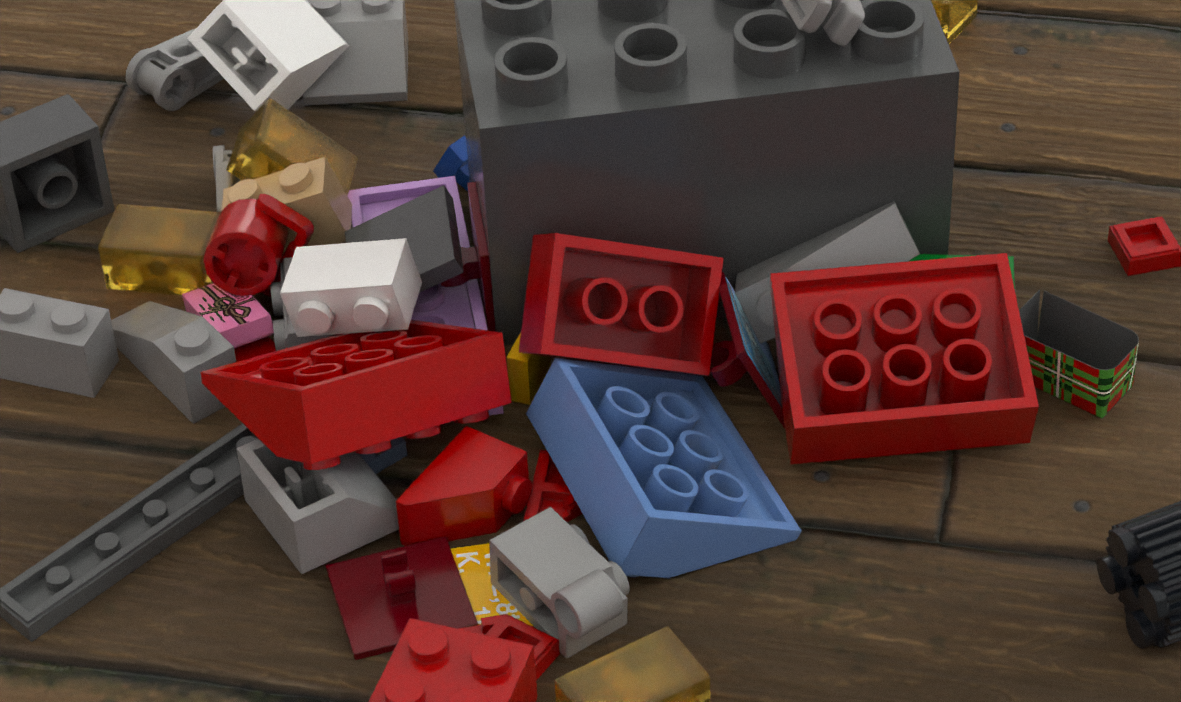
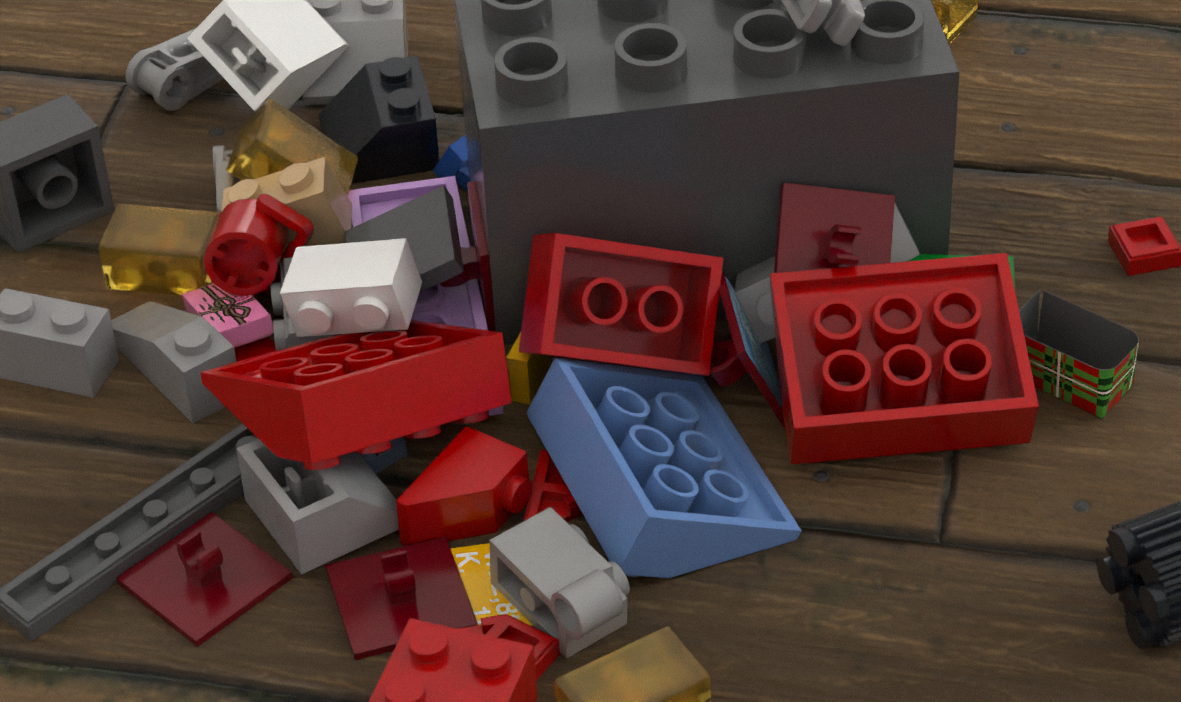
none -> dark red piece [116,512,293,647]
none -> black slope [319,56,440,185]
none -> dark red piece [774,182,895,273]

